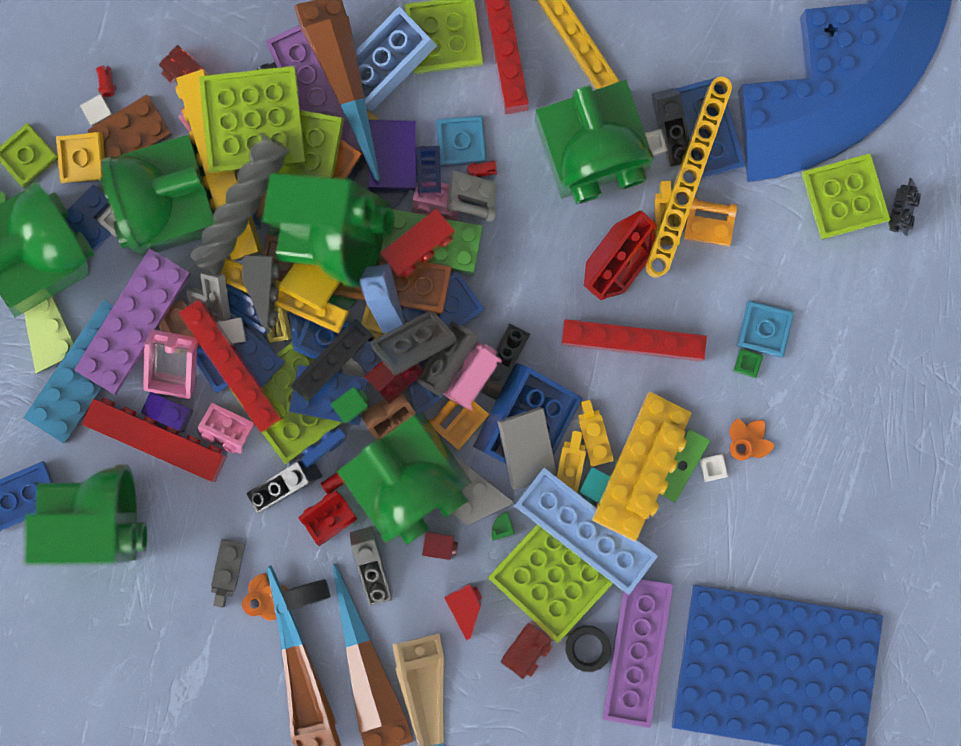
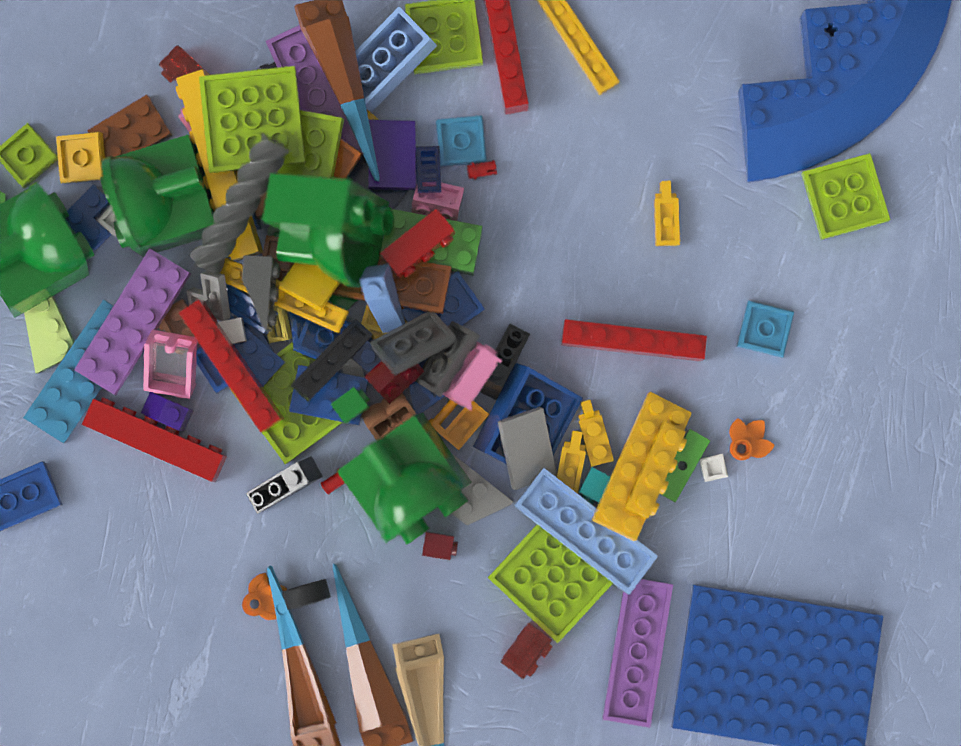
green piece [24,465,148,565] -> none
white tile [80,94,112,127] -> none
red pin [96,65,117,97] -> none
bright pink bracket [198,403,254,454] -> none
dark grey hinge [211,539,245,608] -> none
red bracket [298,490,358,547] -> none
blue plate [301,428,345,468] -> none
dark grey slope [350,526,392,606] -> none
red slope [444,583,483,641] -> none
light grey plate [447,171,497,222] -> none
green tile [491,511,515,541] -> none
green piece [535,80,654,204] -> none
black tyre [565,625,611,672] -> none
red wedge [584,210,657,300] -> none
white tile [645,129,667,156] -> none
yellow beam [646,76,732,278] -> none
black slope [651,88,693,167] -> none
blue plate [675,77,745,179] -> none
light orange plate [683,197,737,246] -> none
green tile [733,349,763,378] -> none
black hinge [888,178,921,236] -> none

